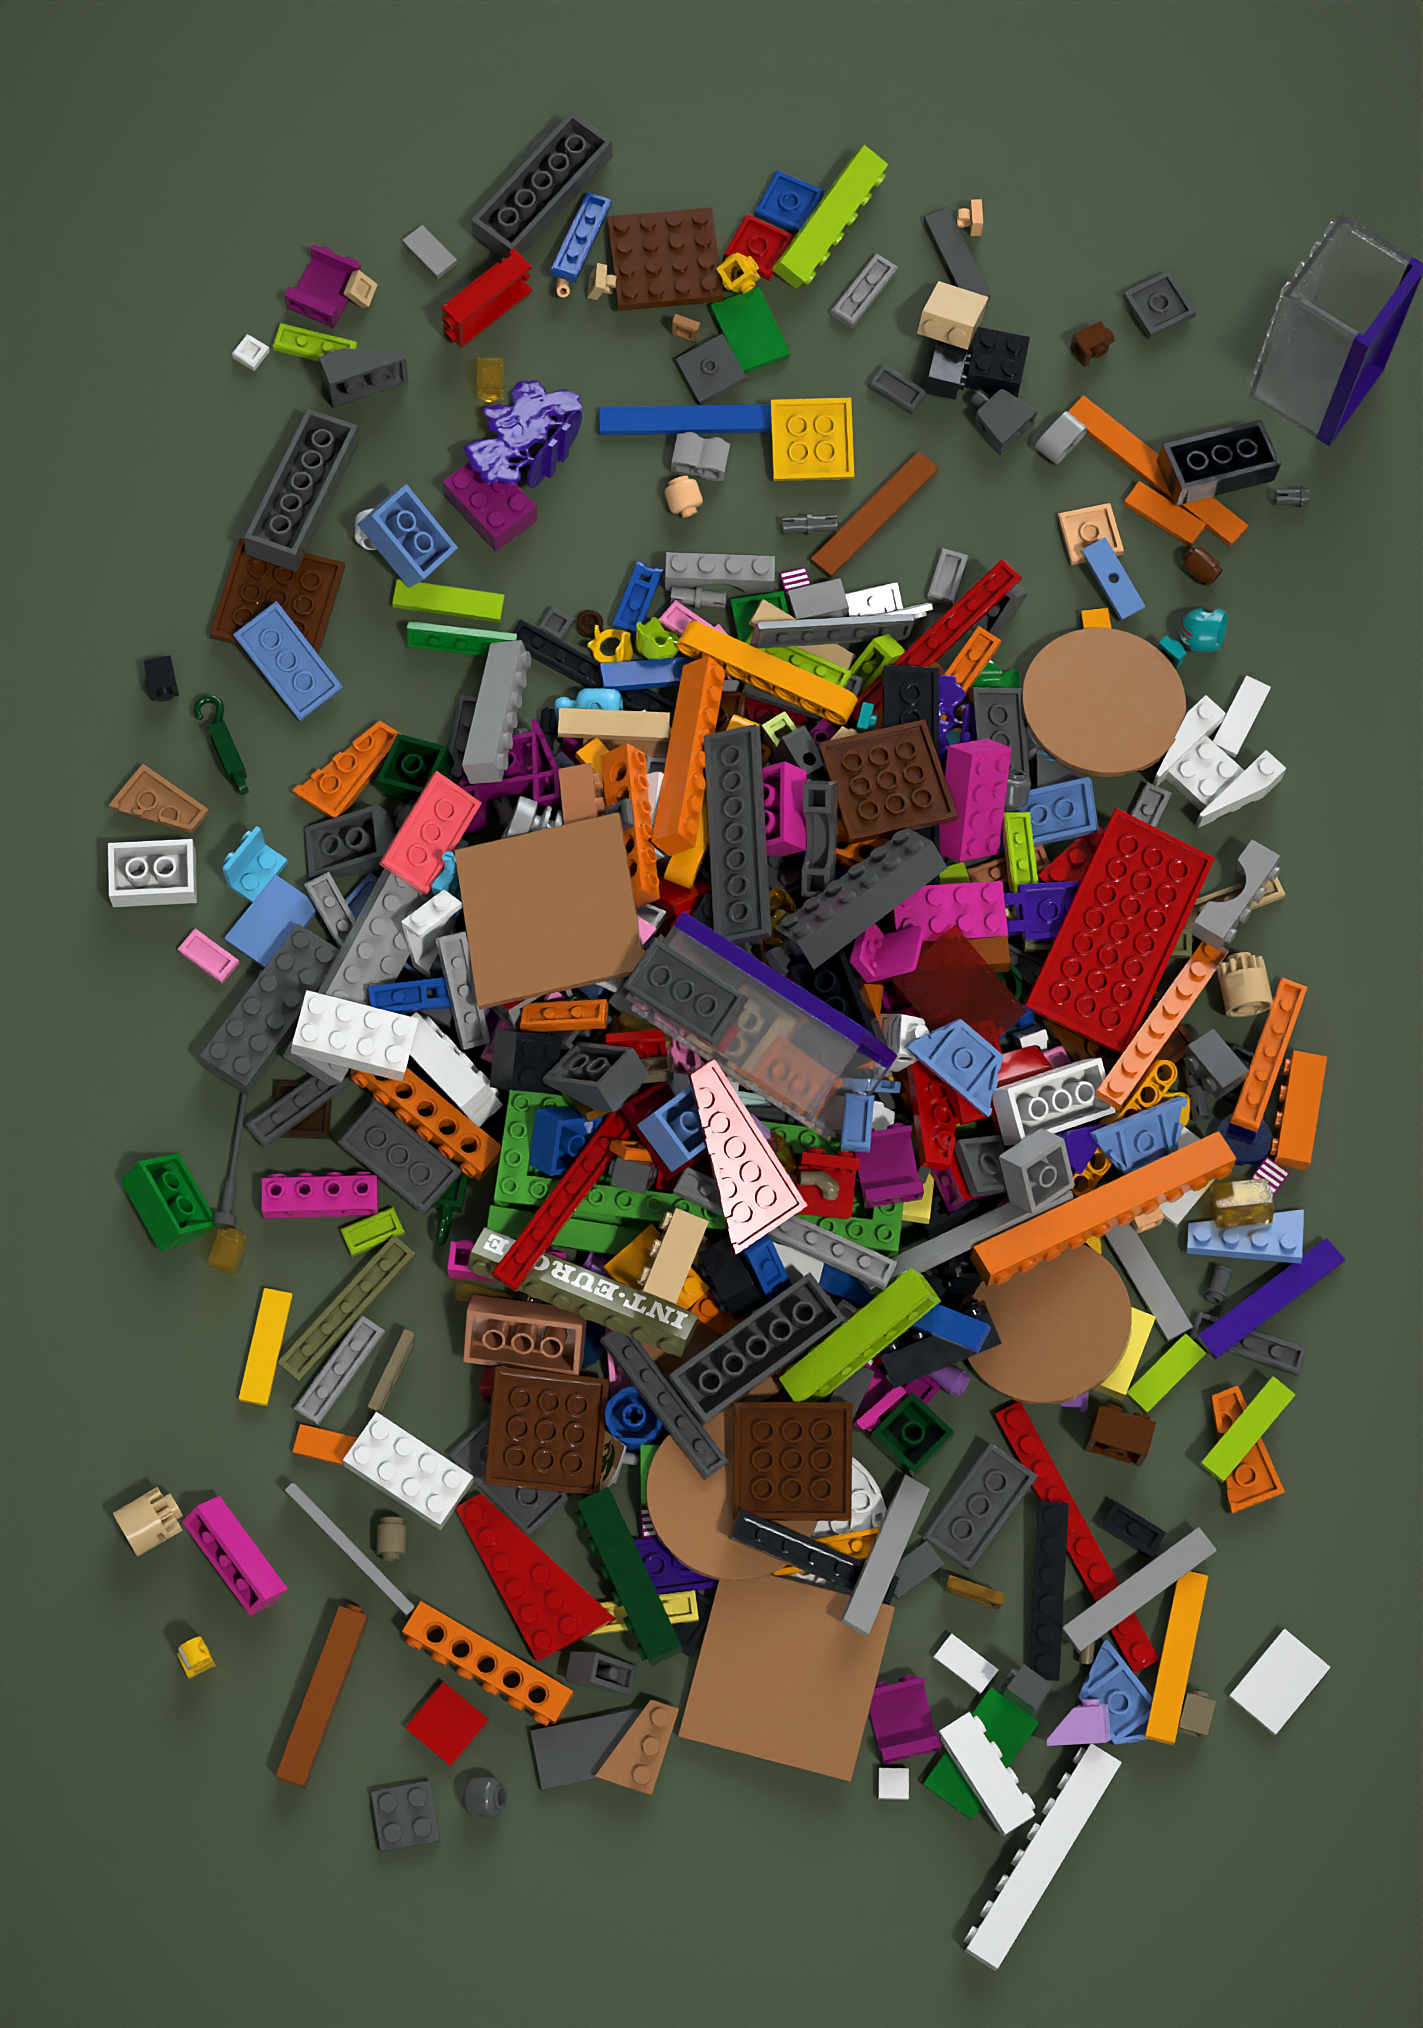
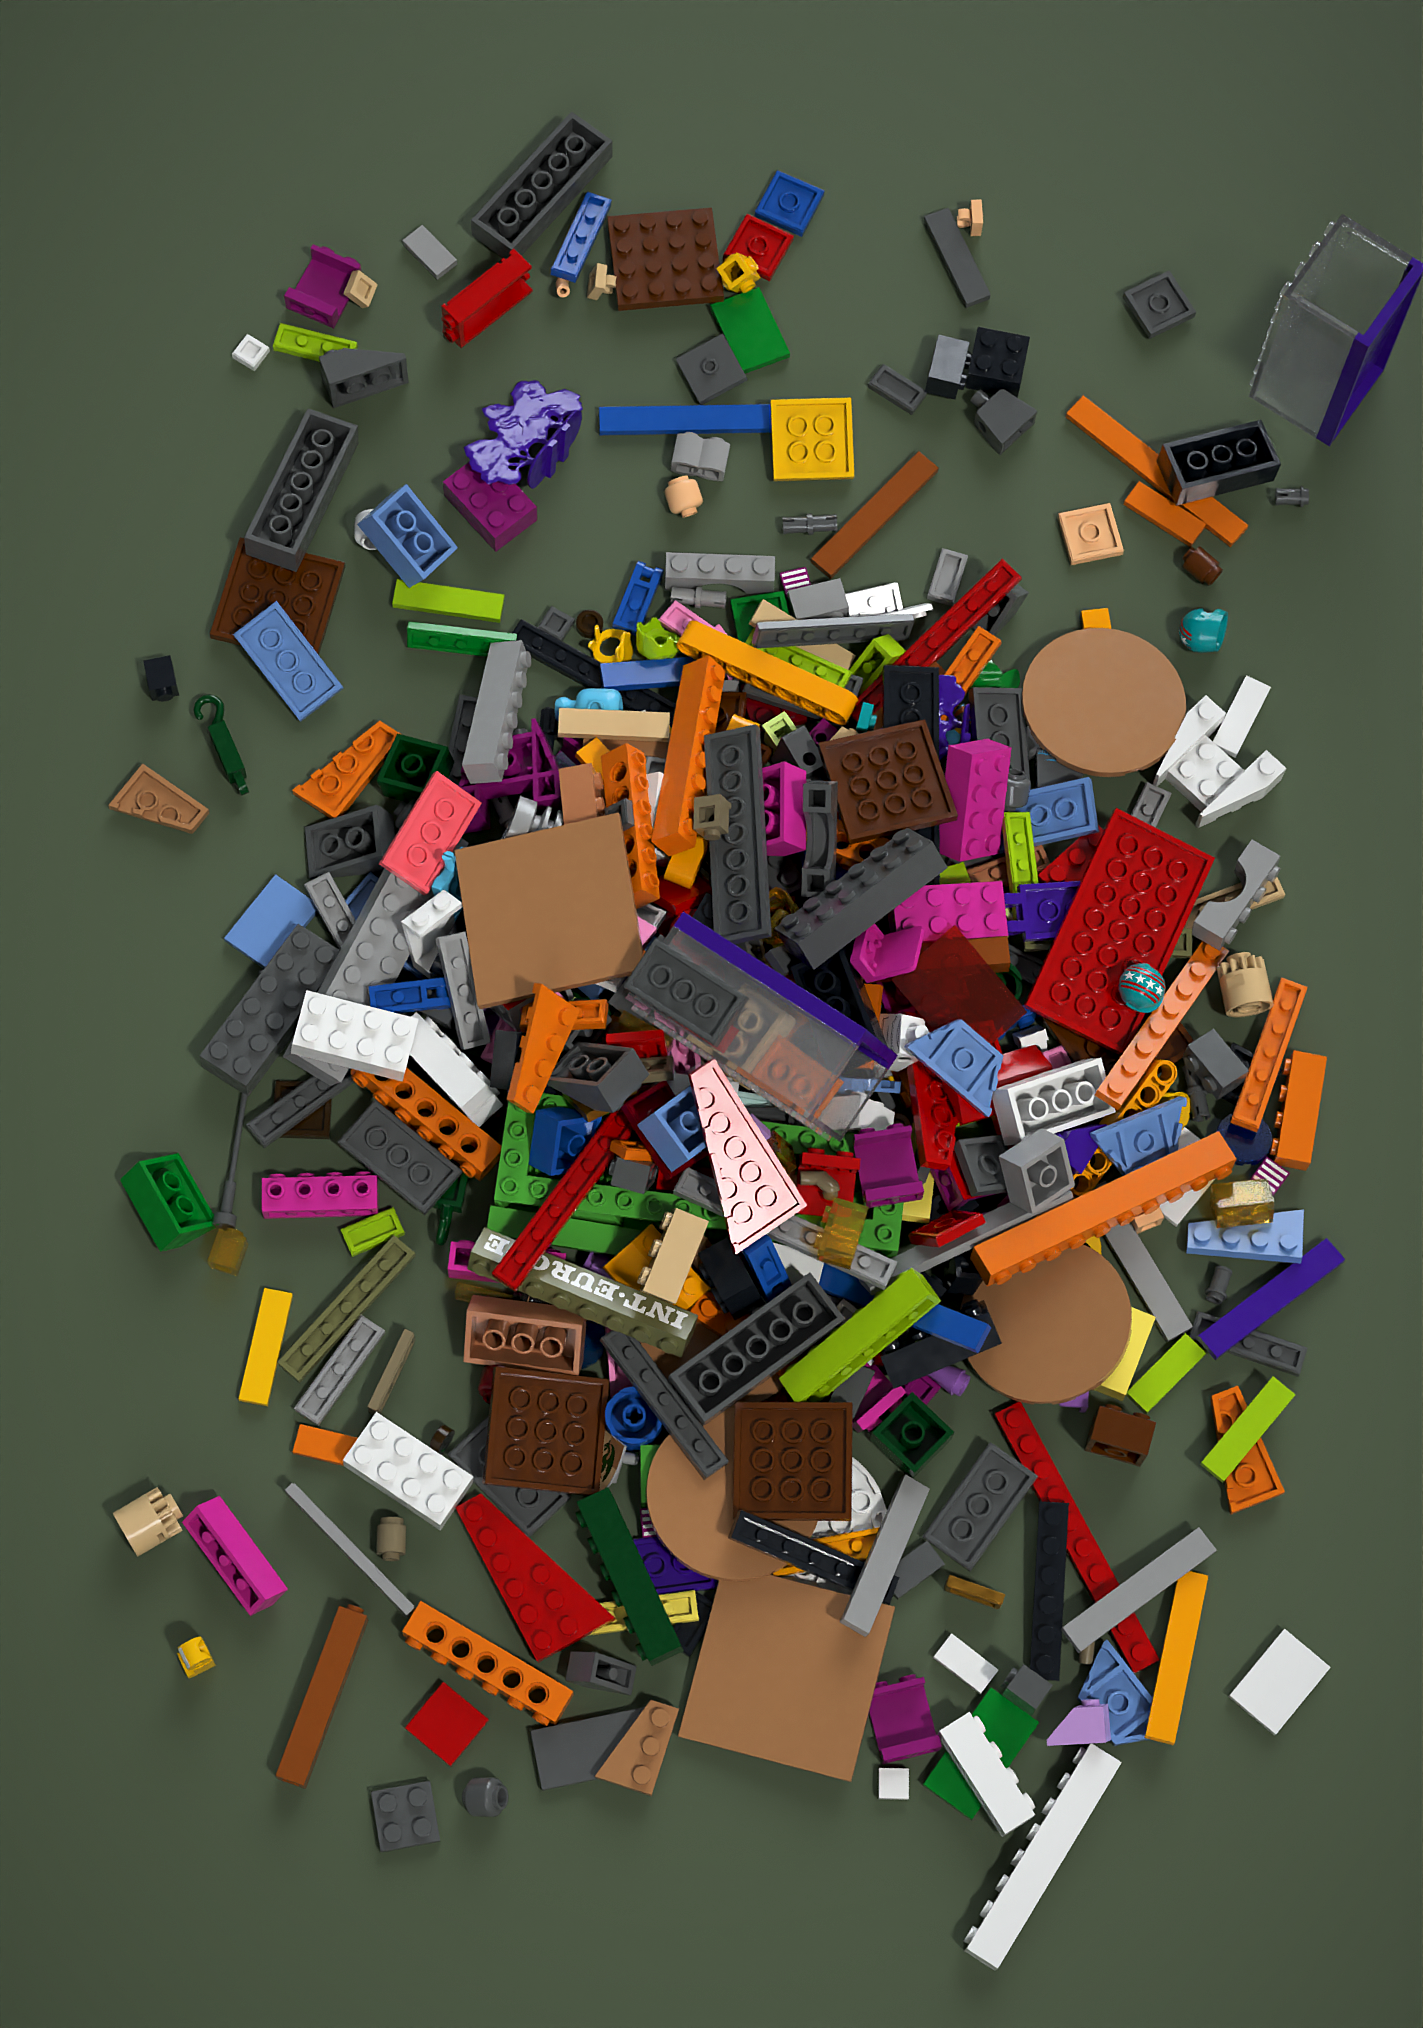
white brick [108,839,197,907] -> none
bright pink tile [177,928,240,984] -> none
medium azure bracket [223,826,288,904] -> none
clear yellow brick [477,358,505,402] -> none
medium nougat tile [672,314,700,343] -> none
lime brick [771,144,888,289] -> none
light grey tile [831,253,898,329] -> none
medium blue tile [841,1093,875,1153] -> none
tan brick [917,281,989,350] -> none
light grey beam [1035,411,1088,465] -> none
reddish brown brick [1071,321,1115,367] -> none
medium blue tile [1081,537,1146,621] -> none
black plate [1100,1501,1166,1558] -> none
teal plate [1157,636,1187,670] -> none
dark tan brick [1178,1690,1216,1739] -> none
none -> dark brown tile [430,1425,455,1455]
none -> orange wing [507,983,580,1114]
none -> dark tan brick [693,794,731,841]
none -> clear yellow brick [813,1197,868,1270]
none -> red tile [908,1210,986,1248]
none -> teal helmet [1118,963,1165,1013]

